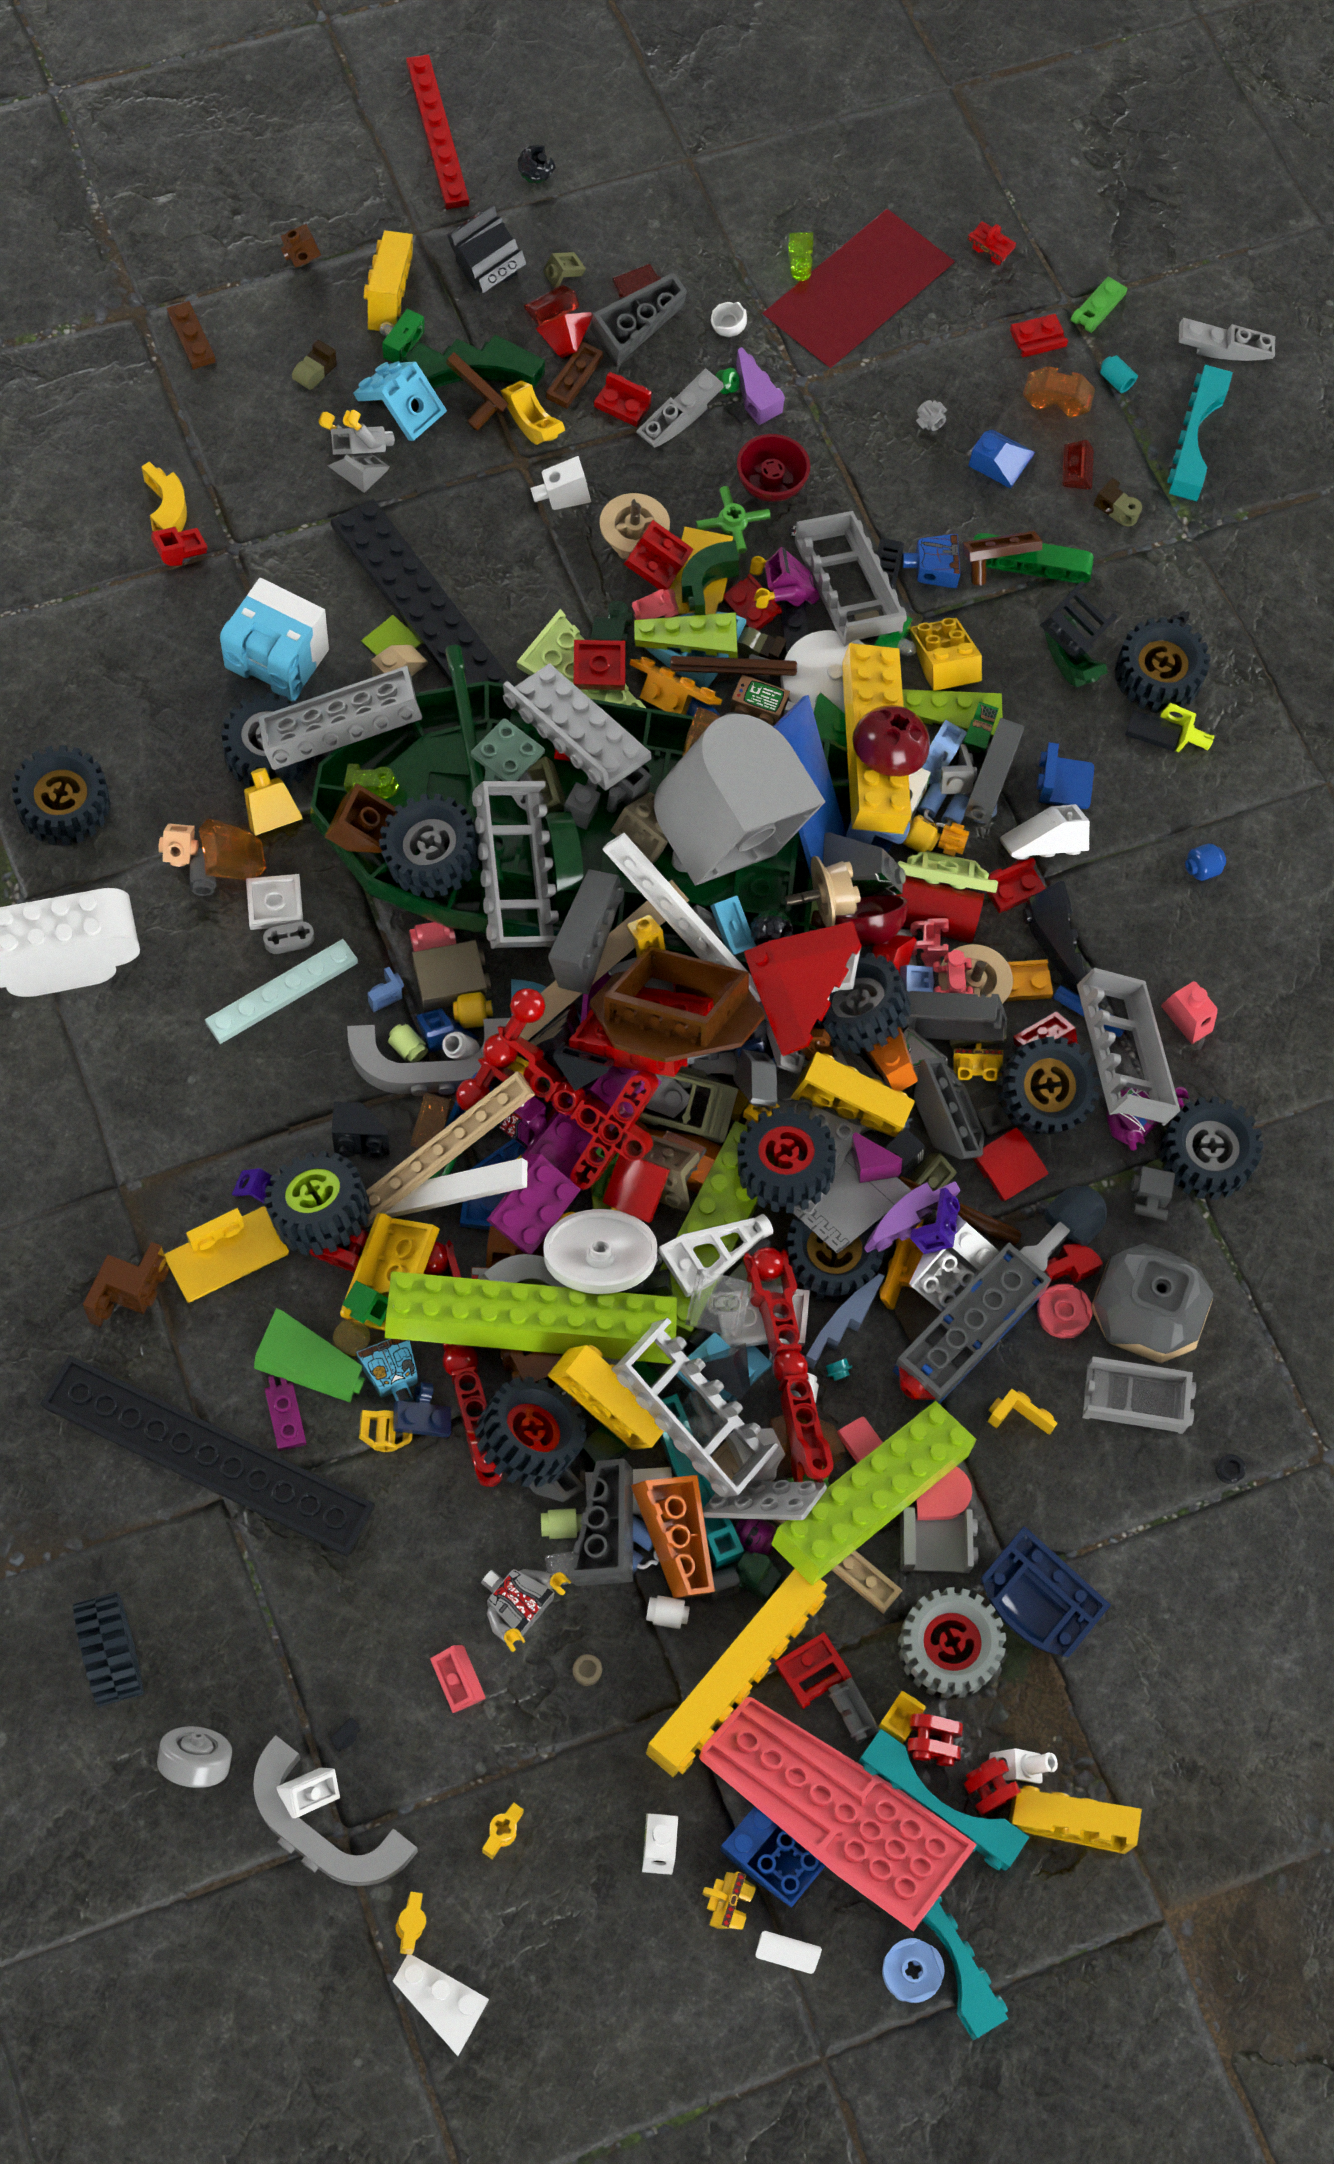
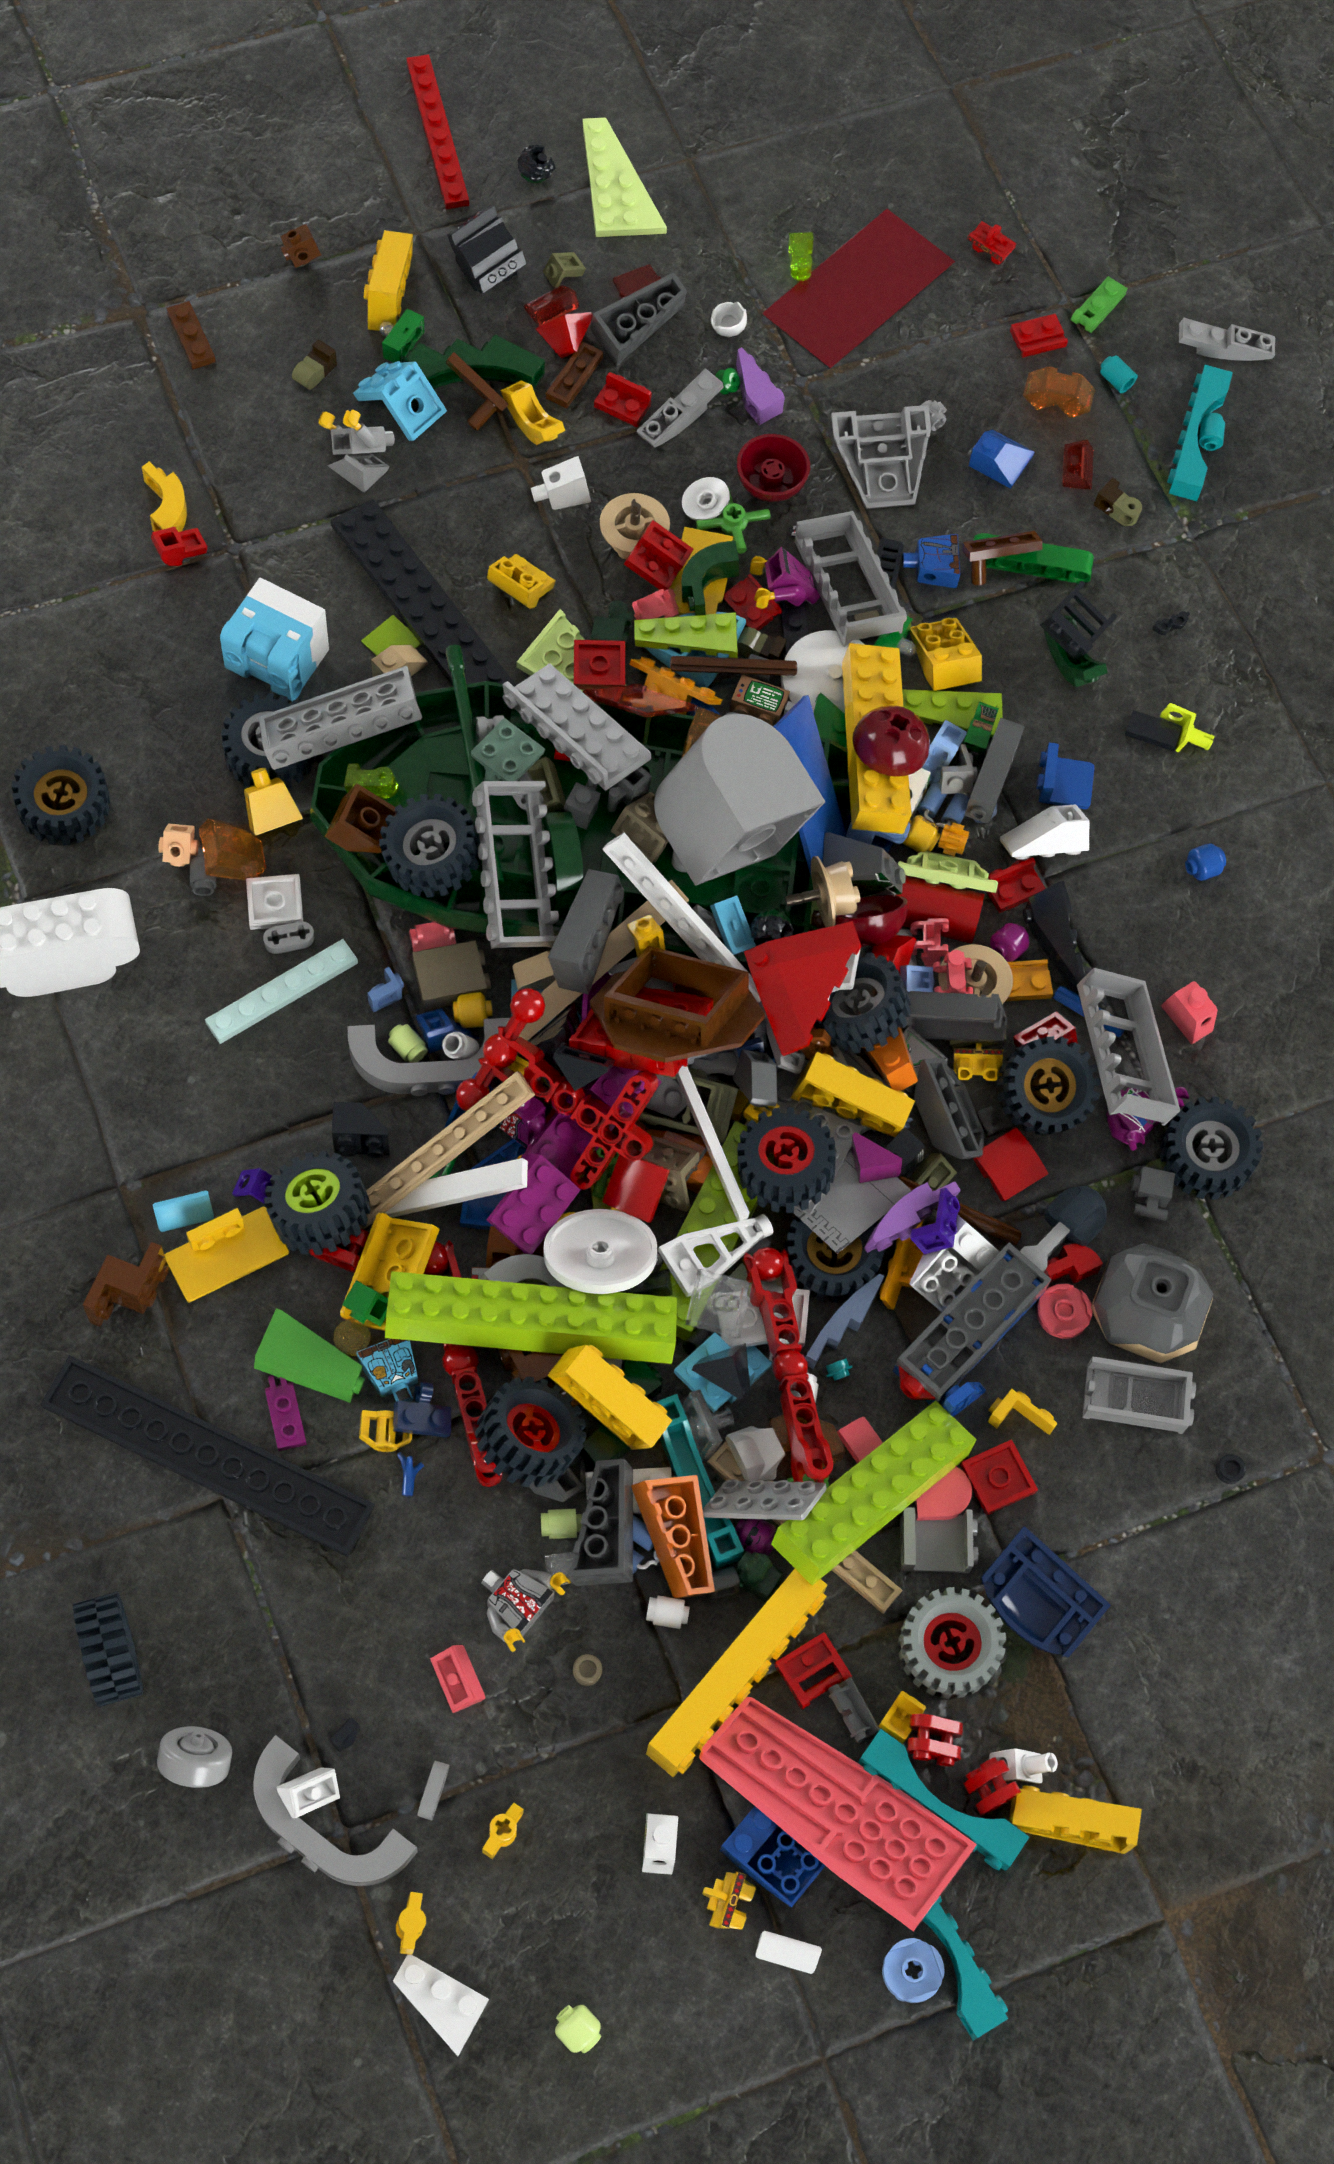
clear orange slope [410,1092,451,1148] -> none
light grey window [611,1318,779,1498] -> none
black wheel [1115,617,1210,713] -> none
none -> medium azure slope [152,1191,214,1232]
none -> blue bar [397,1452,424,1496]
none -> light grey beam [417,1760,450,1820]
none -> light grey wheel [476,715,504,744]
none -> yellow brick [487,554,556,609]
none -> tan slope [512,951,556,990]
none -> yellowish green head [555,2005,601,2053]
none -> clear red piece [582,683,697,717]
none -> yellowish green wing [583,118,667,237]
none -> white tile [676,1066,749,1221]
none -> white dish [682,477,730,521]
none -> light grey wedge [831,405,931,509]
none -> blue wing [940,1382,987,1417]
none -> red plate [960,1439,1038,1516]
none -> magenta head [990,923,1029,962]
none -> teal brick [1199,413,1225,451]

